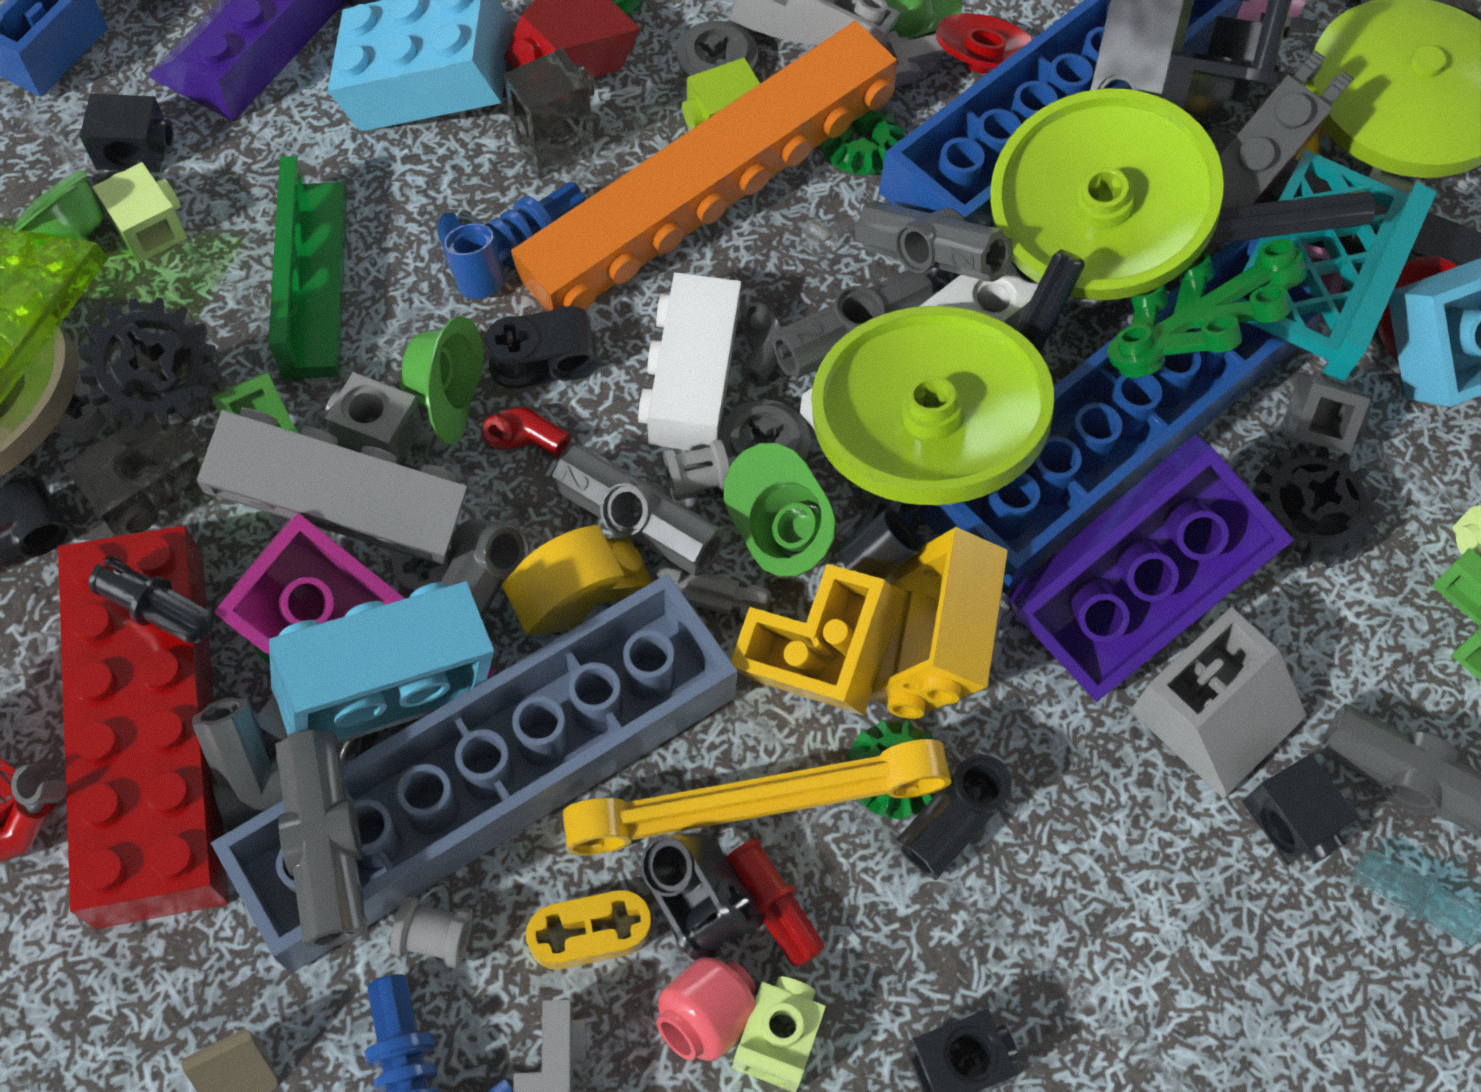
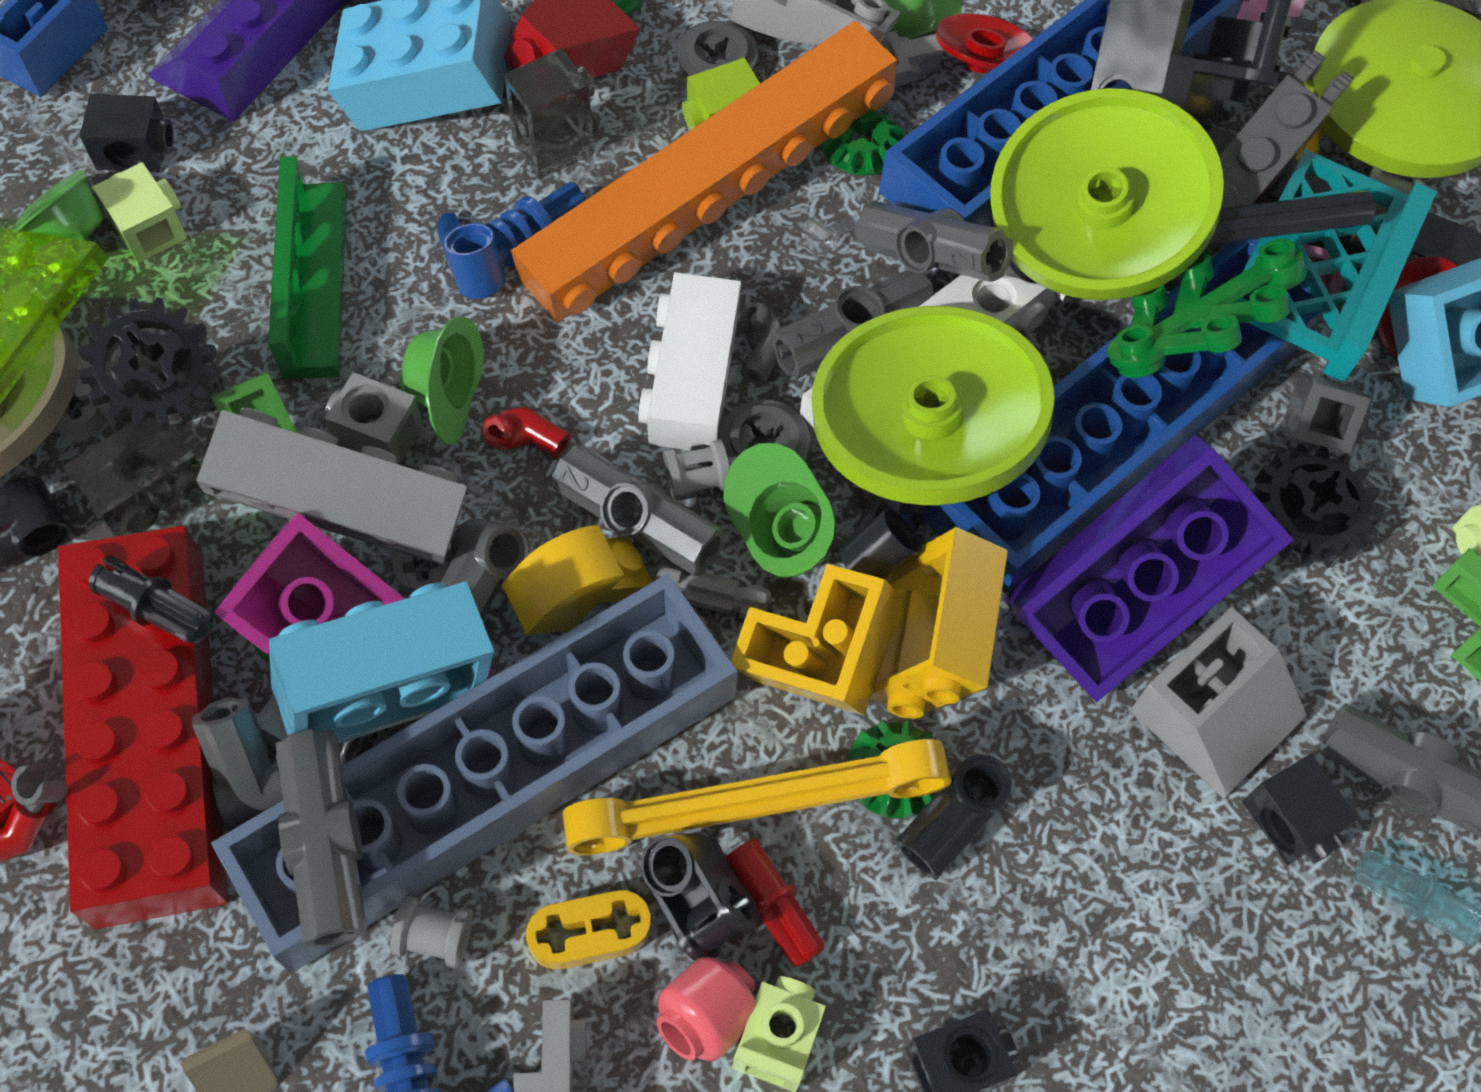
black piece [486,306,600,389] -> none
black axle [1016,249,1085,353] -> none

